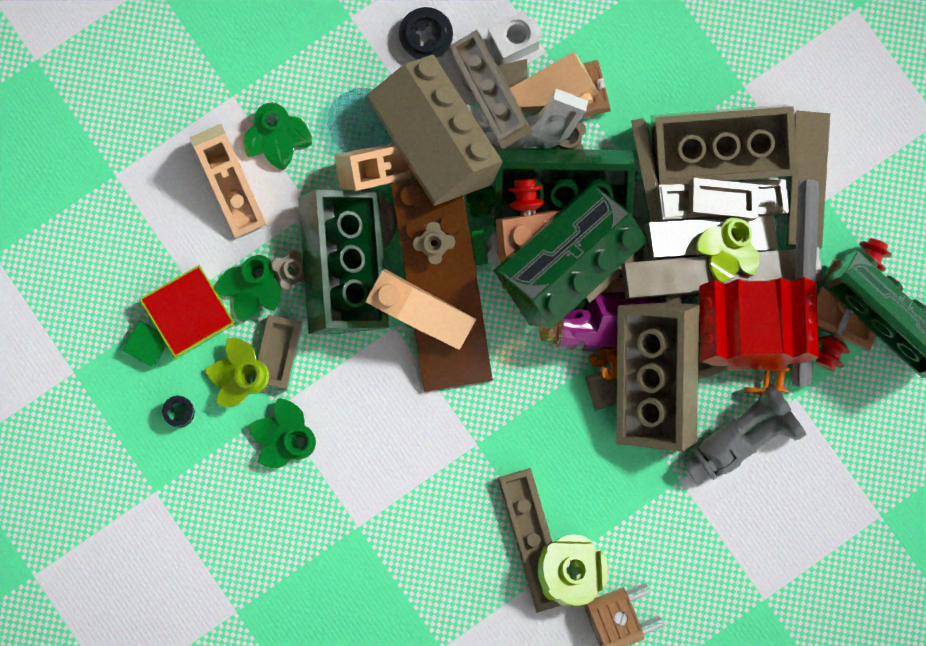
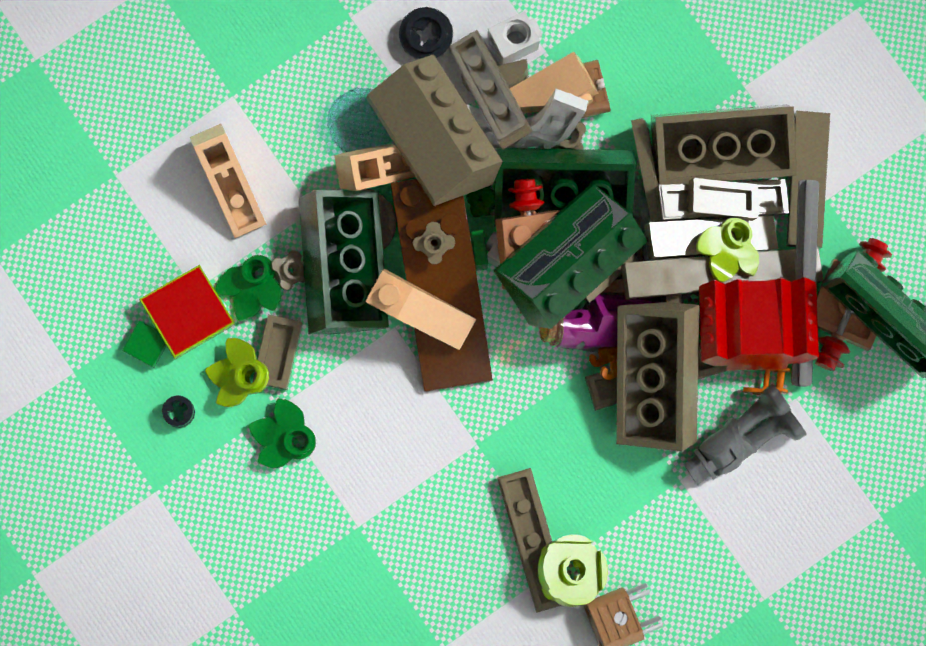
green plate [243,102,312,170] -> none

